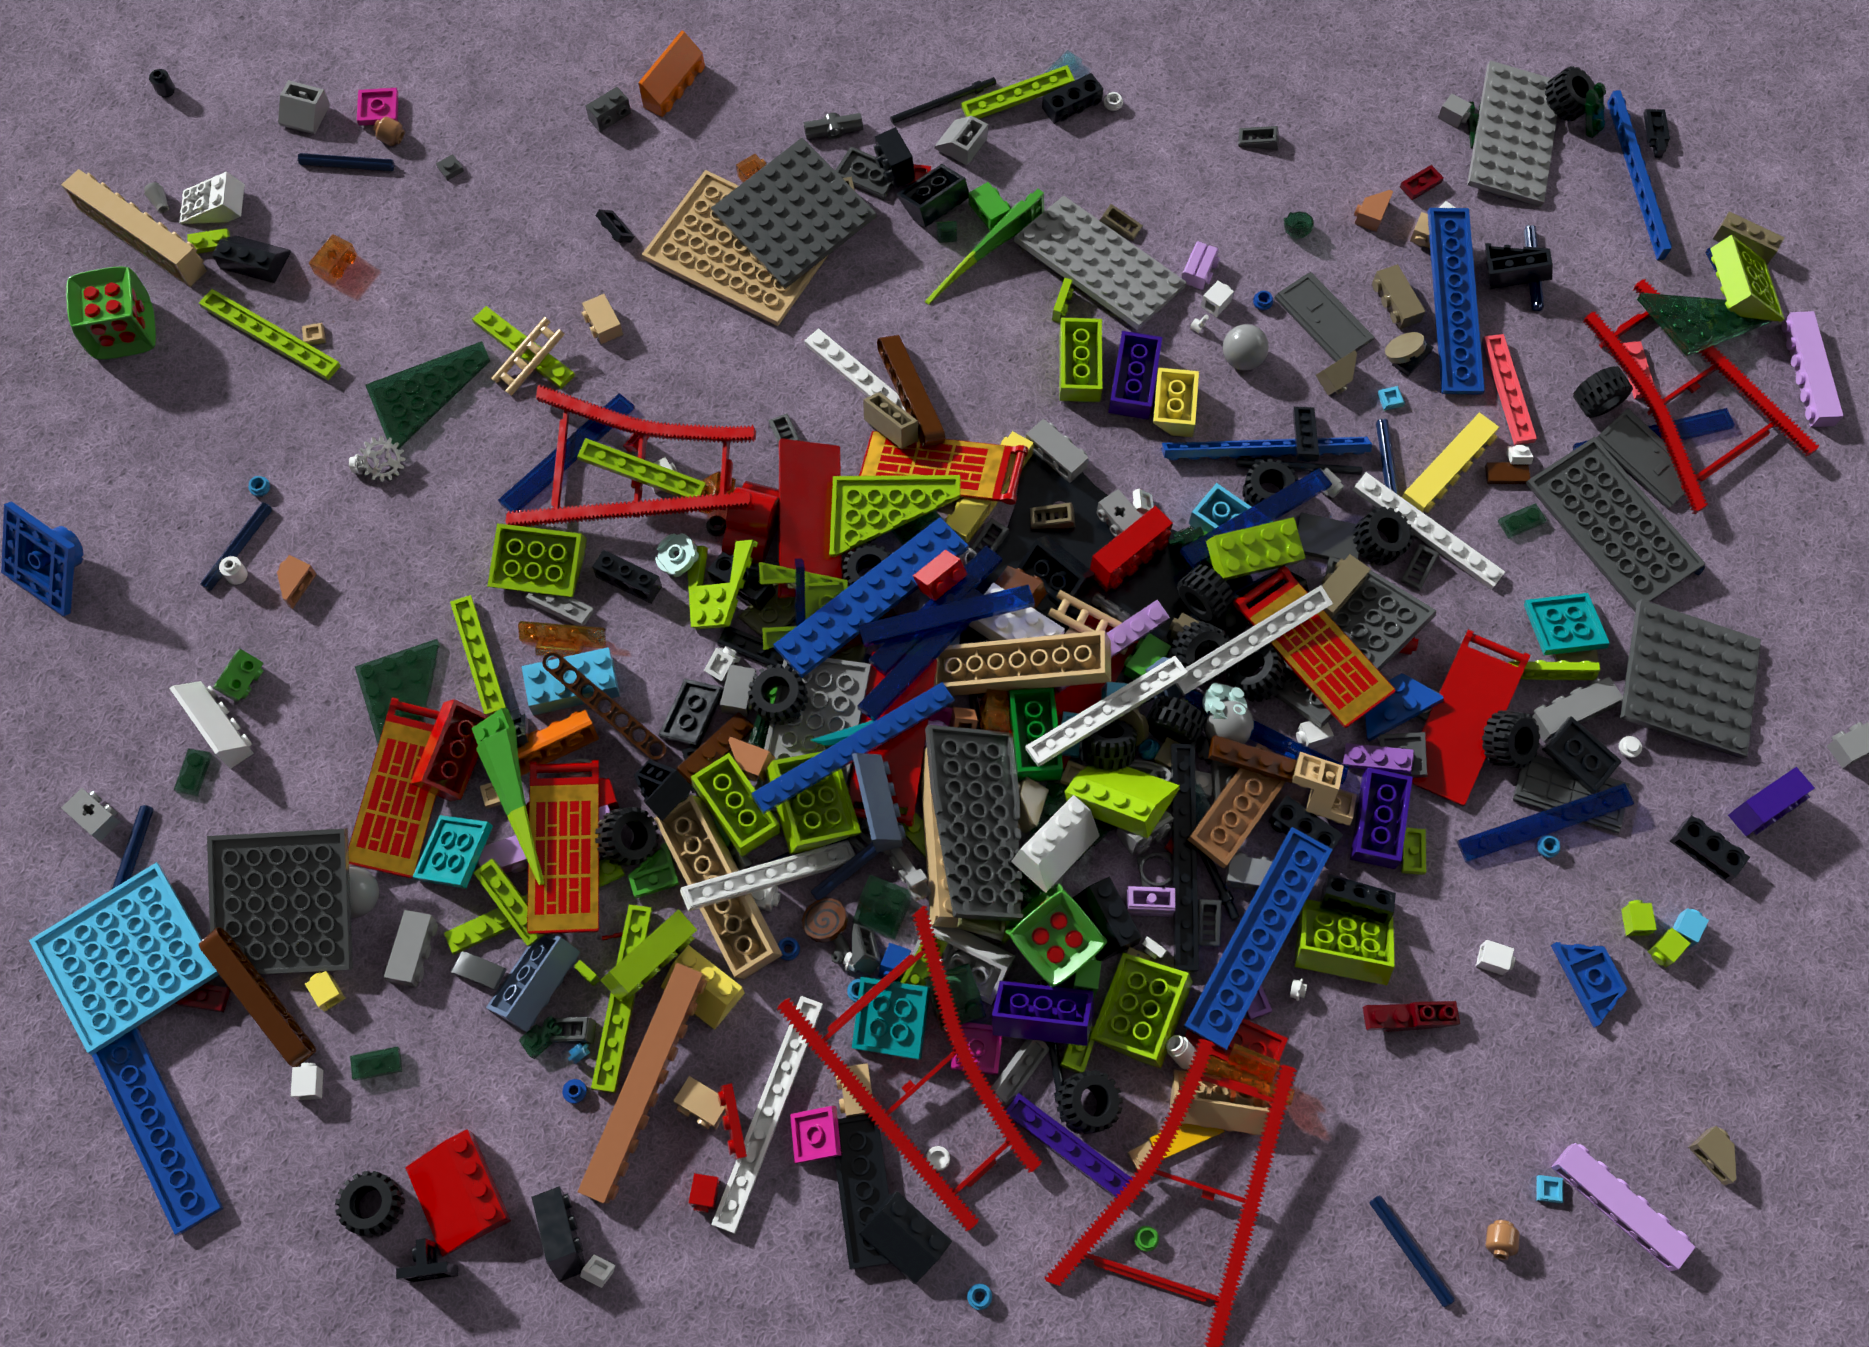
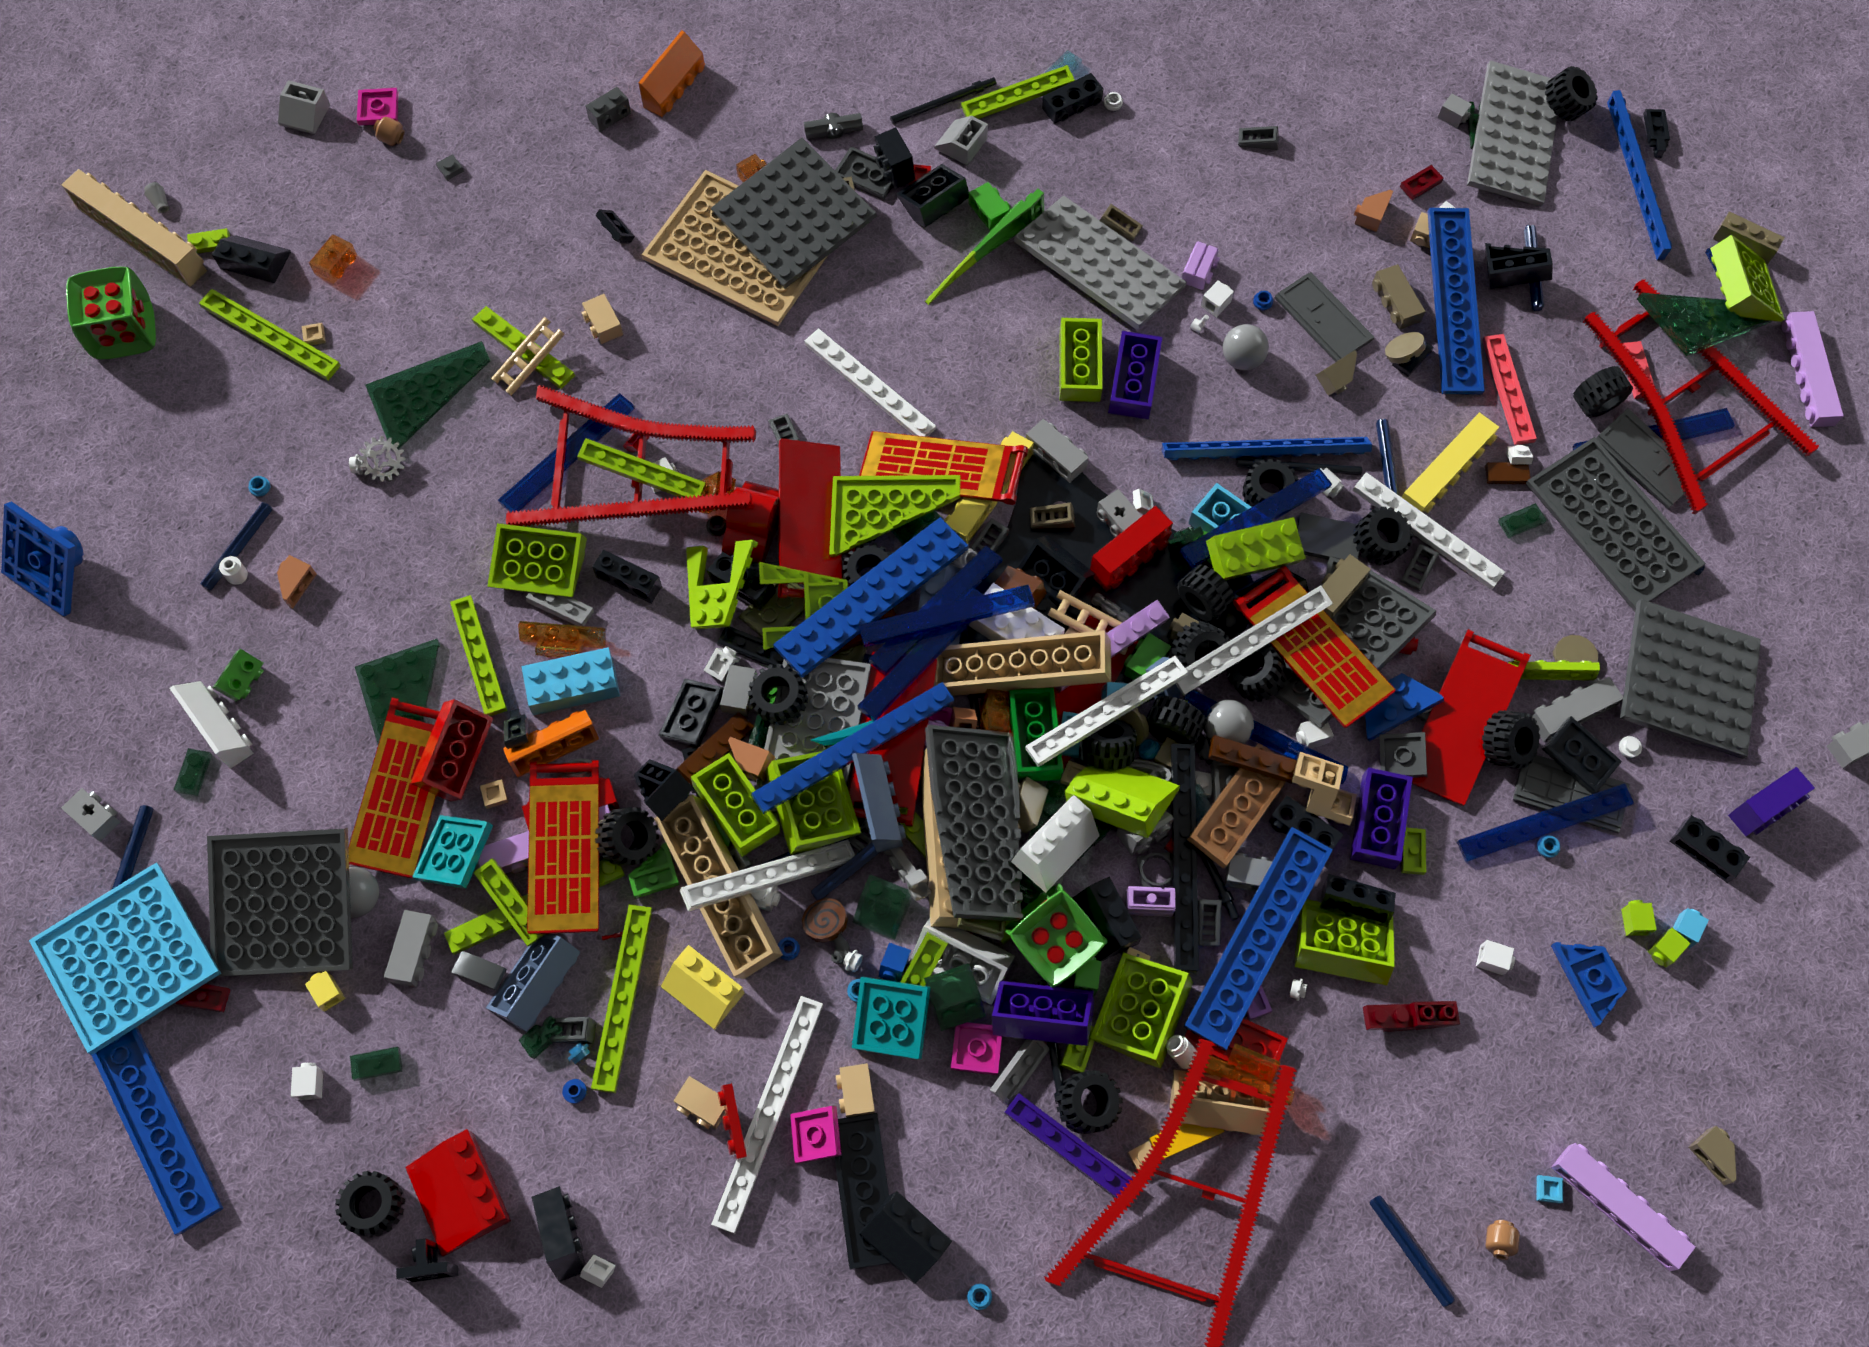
black brick [149,69,175,98] -> none
white slope [180,172,245,224] -> none
reddish brown beam [199,927,316,1067] -> none
dark blue axle [297,153,395,171] -> none
bright green plate [471,708,544,885] -> none
reddish brown beam [542,652,667,760] -> none
lime tile [574,960,600,986] -> none
nougat brick [577,963,707,1203] -> none
lime brick [601,909,697,1001] -> none
light aqua plate [656,533,699,577] -> none
red brick [688,1173,720,1213] -> none
red piece [777,906,1042,1231] -> none
clear blue tile [794,558,805,627] -> none
dark grey slope [852,923,881,974] -> none
dark tan brick [863,392,918,449] -> none
reddish brown beam [877,335,945,447] -> none
red brick [913,550,968,601] -> none
white tile [926,1146,950,1172] -> none
clear green brick [936,221,957,243] -> none
lime plate [1052,278,1074,323] -> none
bright green plate [1134,1226,1159,1252] -> none
white plate [1142,937,1167,959] -> none
light yellow slope [1153,368,1199,437] -> none
light aqua plate [1202,683,1247,719] -> none
clear green hair [1284,211,1314,239] -> none
black plate [1293,407,1319,462] -> none
medium lavender plate [1343,743,1414,774] -> none
medium azure tile [1377,386,1405,411] -> none
teal plate [1524,593,1610,656] -> none
dark green hinge [1585,83,1606,138] -> none

